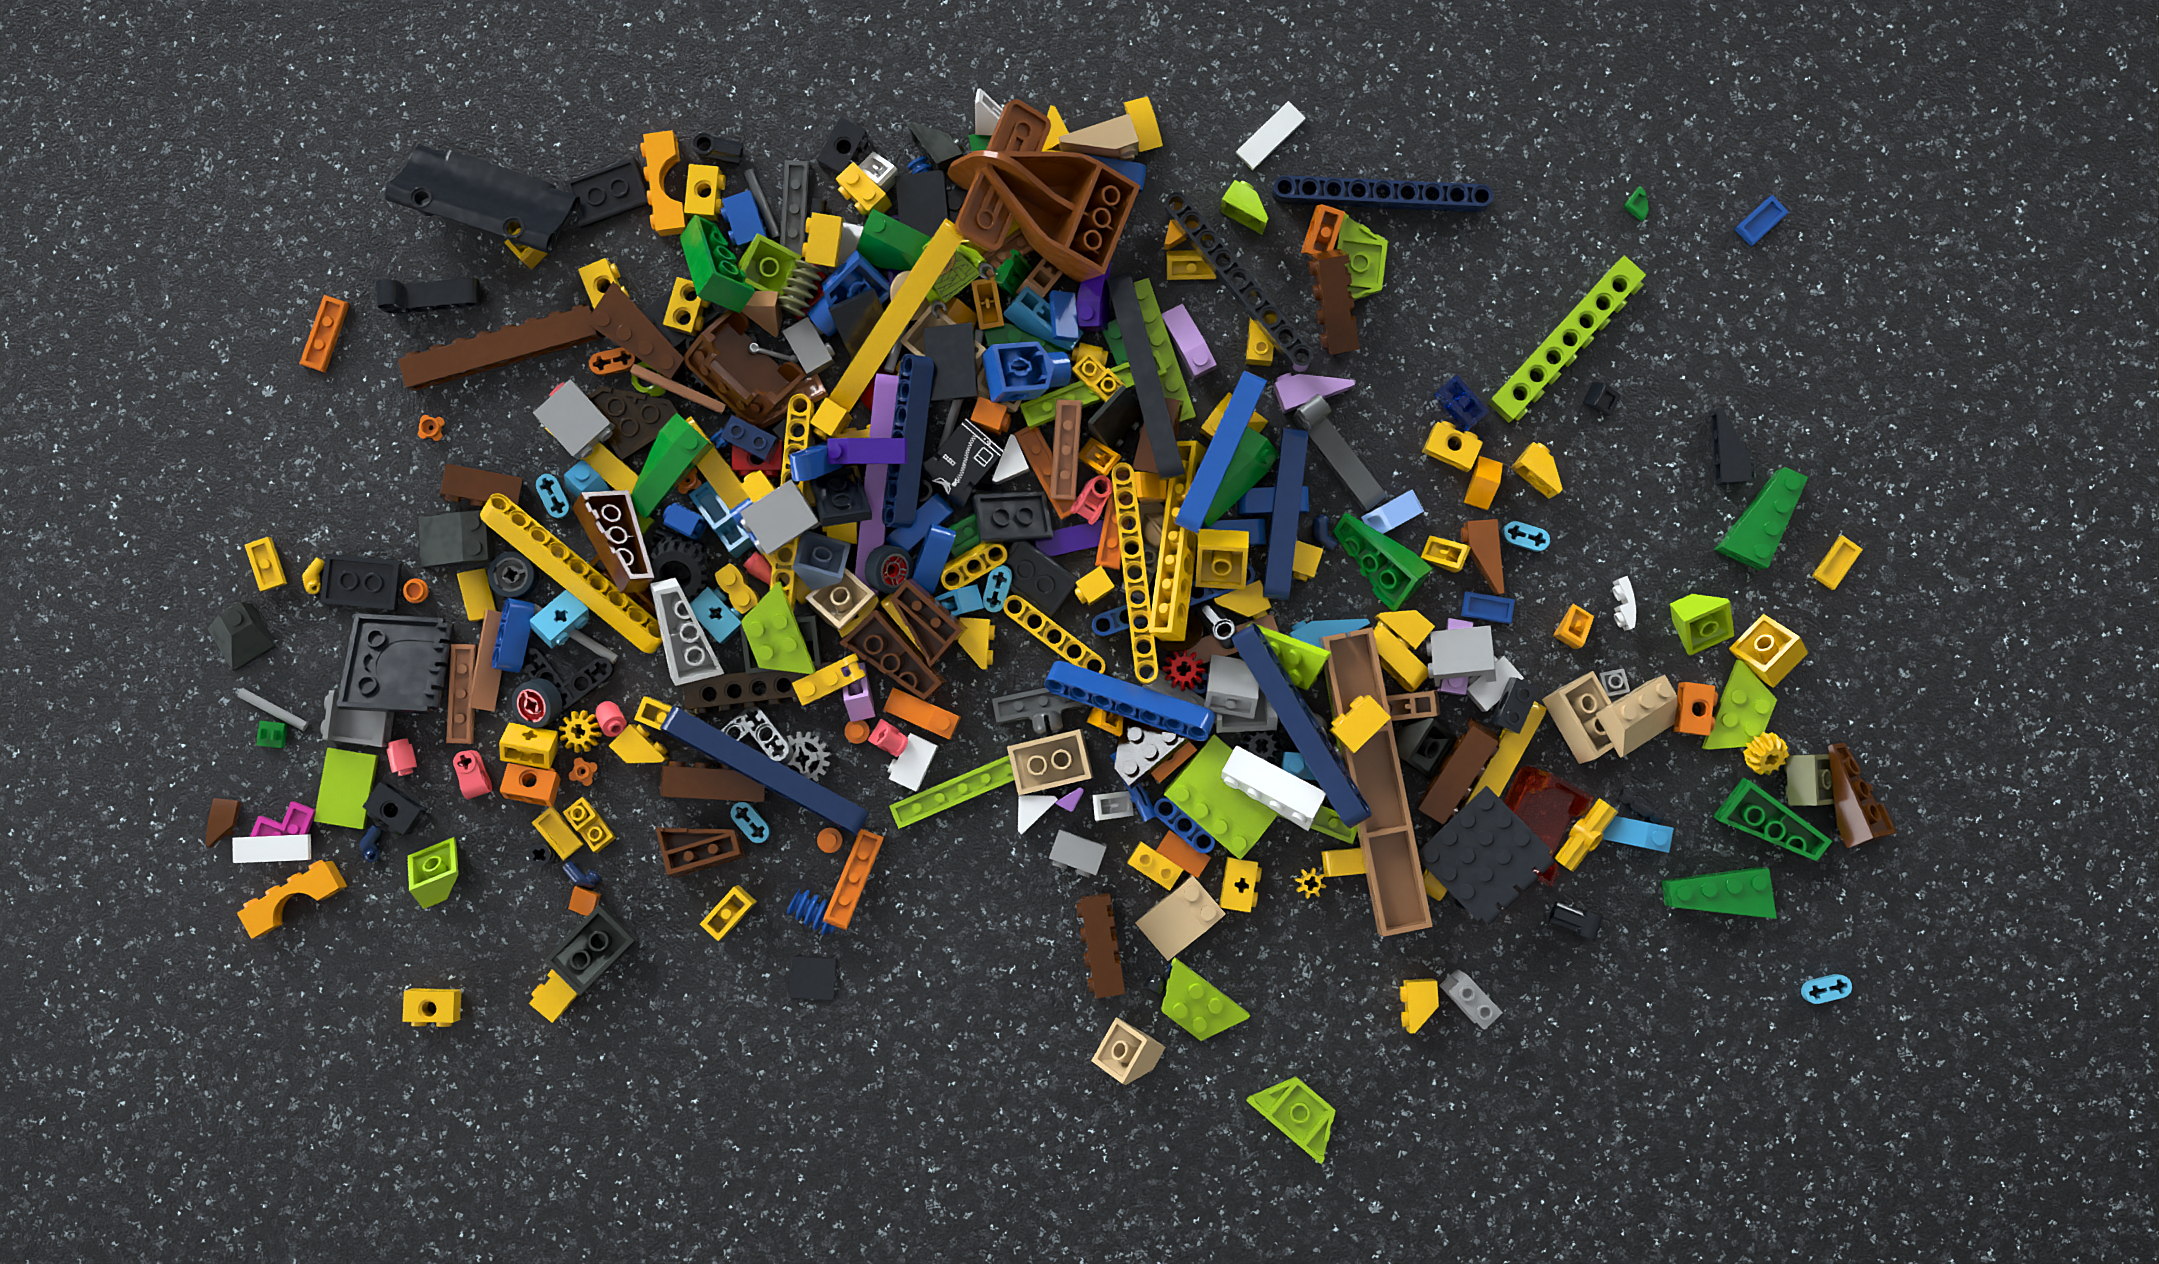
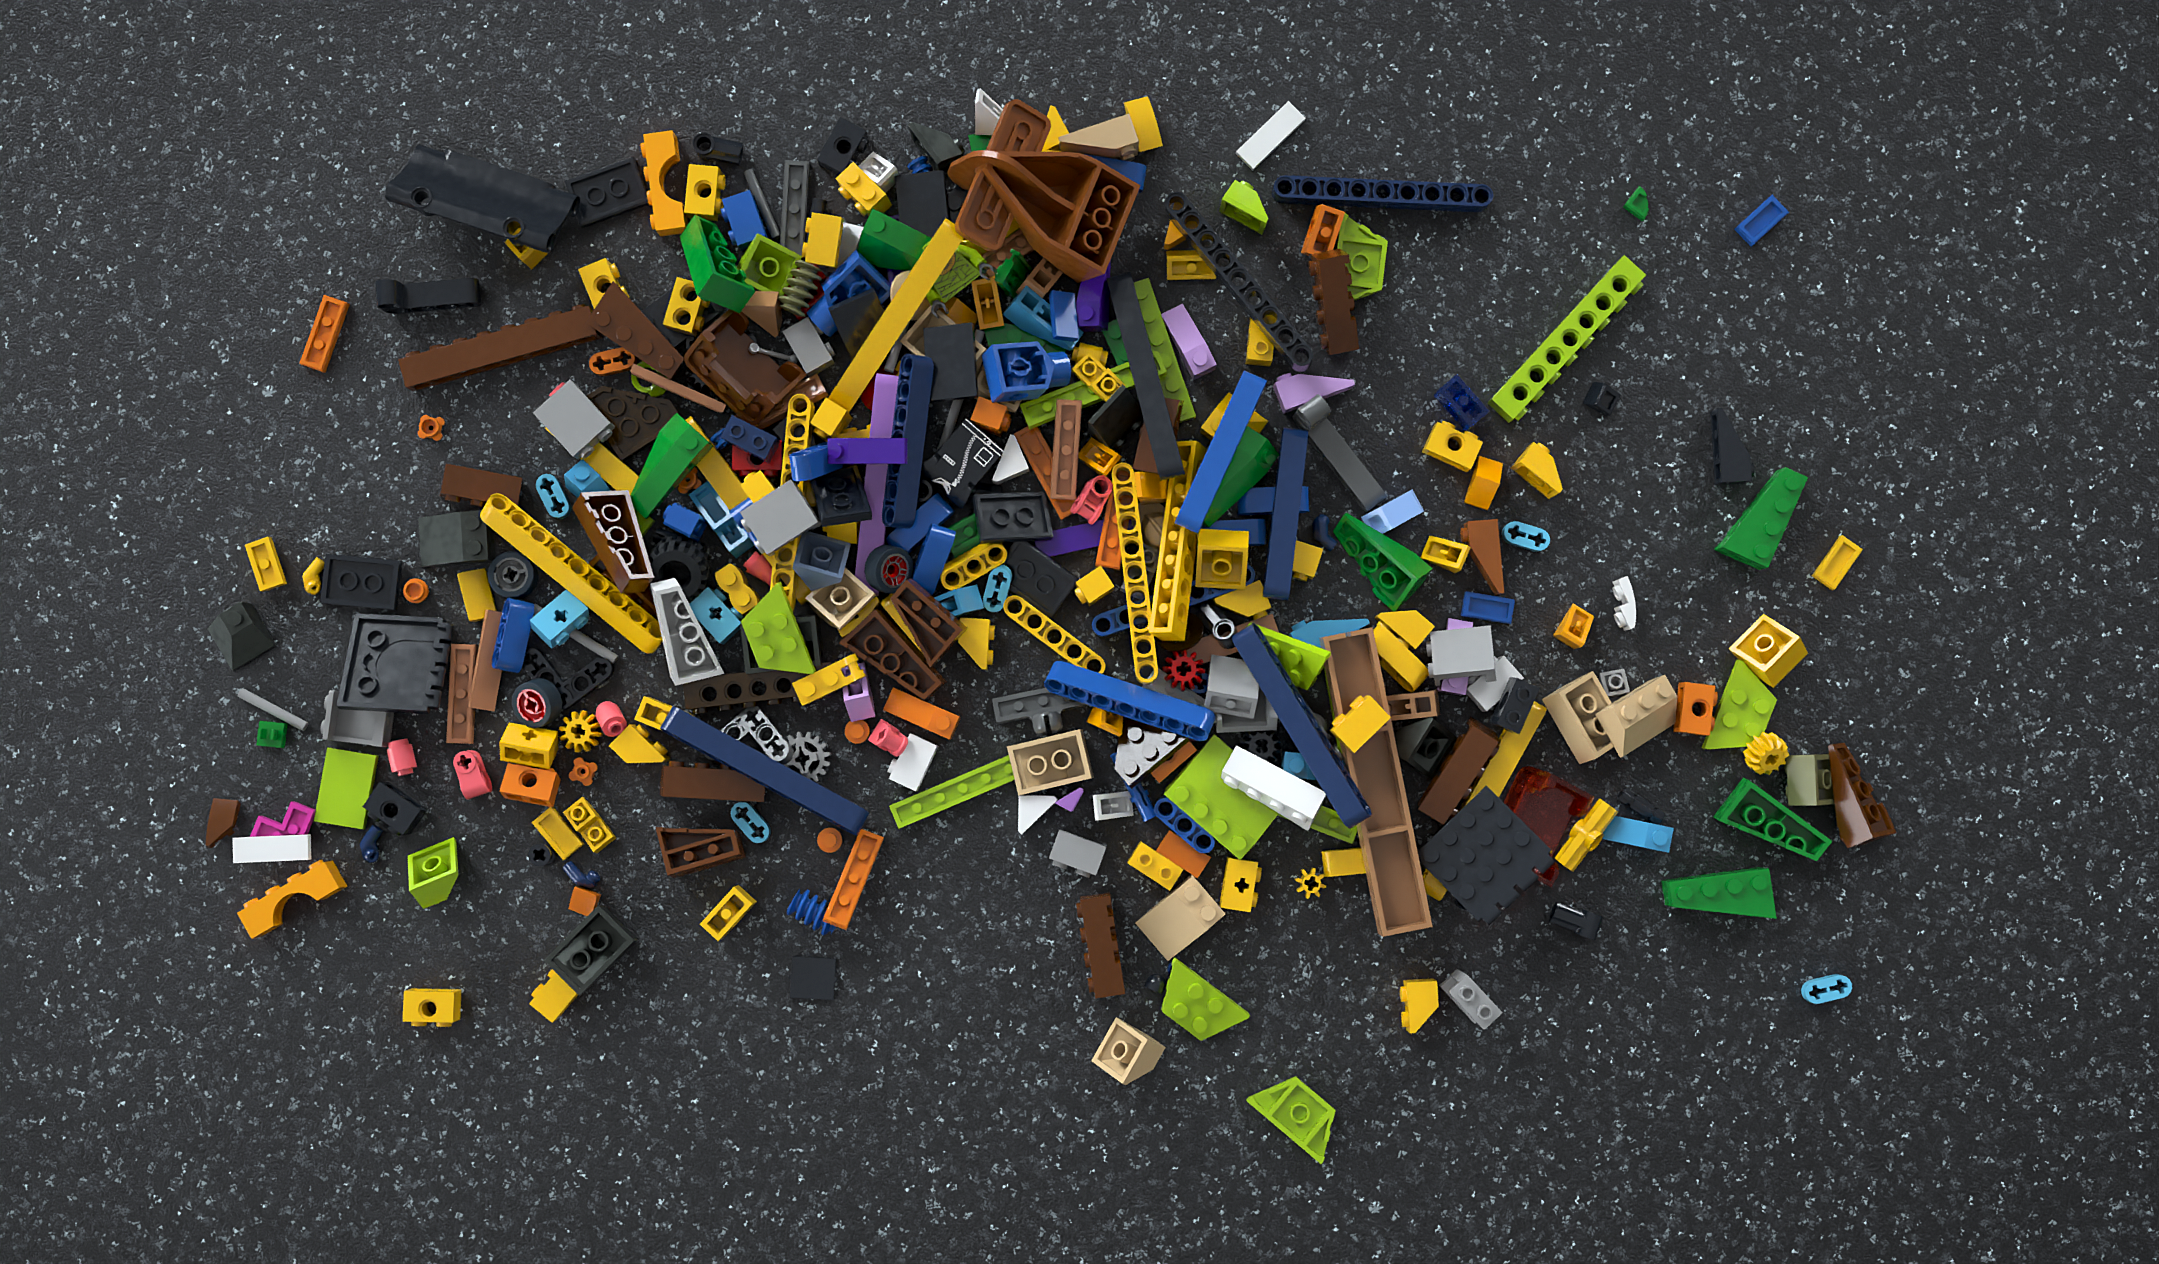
lime slope [1670,594,1734,656] -> none

